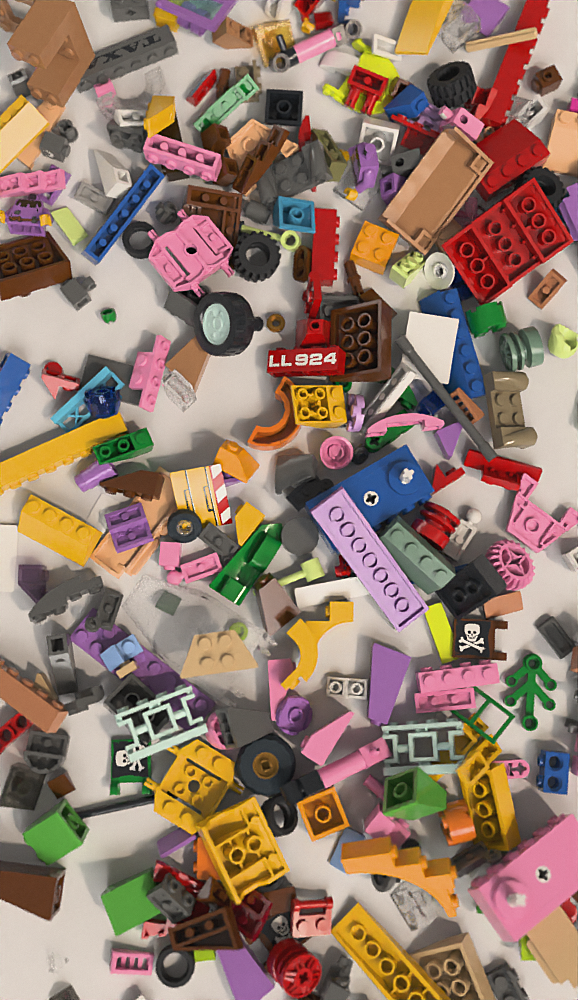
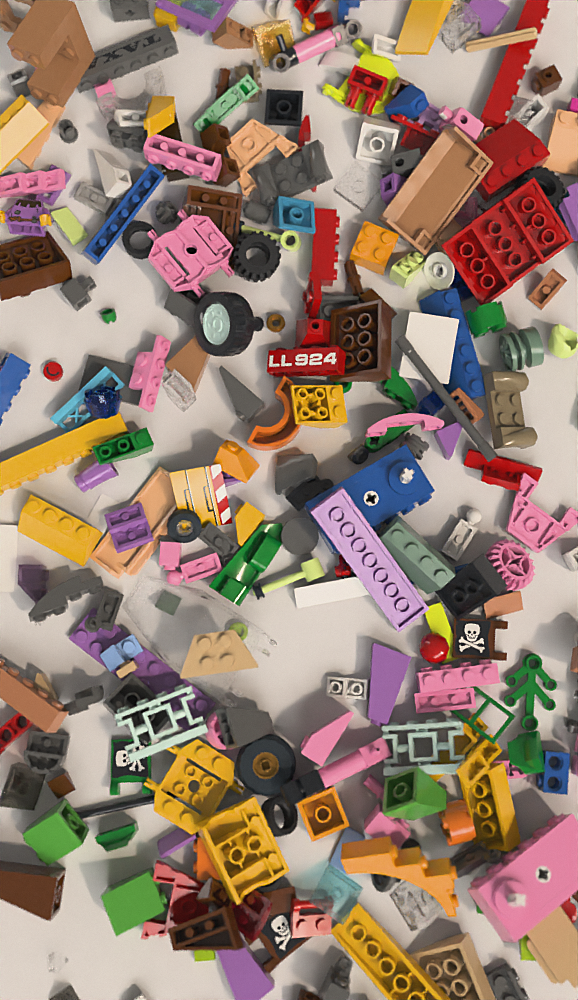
dark grey brick [39,131,71,163] -> none
slope [41,368,80,399] -> none
dark grey slope [46,633,79,695] -> none
reddish brown slope [100,470,165,502] -> none
bright pink slope [109,948,154,975] -> none
dark grey bracket [146,873,196,924] -> none
black tyre [155,944,195,988] -> none
red slope [186,69,217,107] -> none
reddish brown slope [232,124,290,195] -> none
slope [254,572,301,637] -> none
red wheel [267,938,321,998] -> none
bright pink slope [268,658,296,721] -> none
medium lavender tile [275,695,313,735] -> none
yellow arch [281,618,318,690] -> none
reddish brown plate [293,245,312,283] -> none
yellow arch [306,602,353,644] -> none
olive slope [311,128,348,182] -> none
bright pink helmet [320,436,353,470] -> none
medium lavender torso [339,142,379,201] -> none
lavender plate [346,394,365,432] -> none
white brick [361,362,417,433] -> none
red wheel [411,501,461,551] -> none
black tyre [427,61,477,108] -> none
red slope [431,464,465,496] -> none
red slope [463,86,498,120] -> none
dark grey tile [536,616,576,659] -> none
none -> green slope [95,822,139,852]
none -> dark grey slope [219,365,264,423]
none -> clear light blue plate [309,864,363,925]
none -> dark grey wheel [399,432,430,460]
none -> red hair [419,632,449,664]
none -> green slope [507,730,545,775]

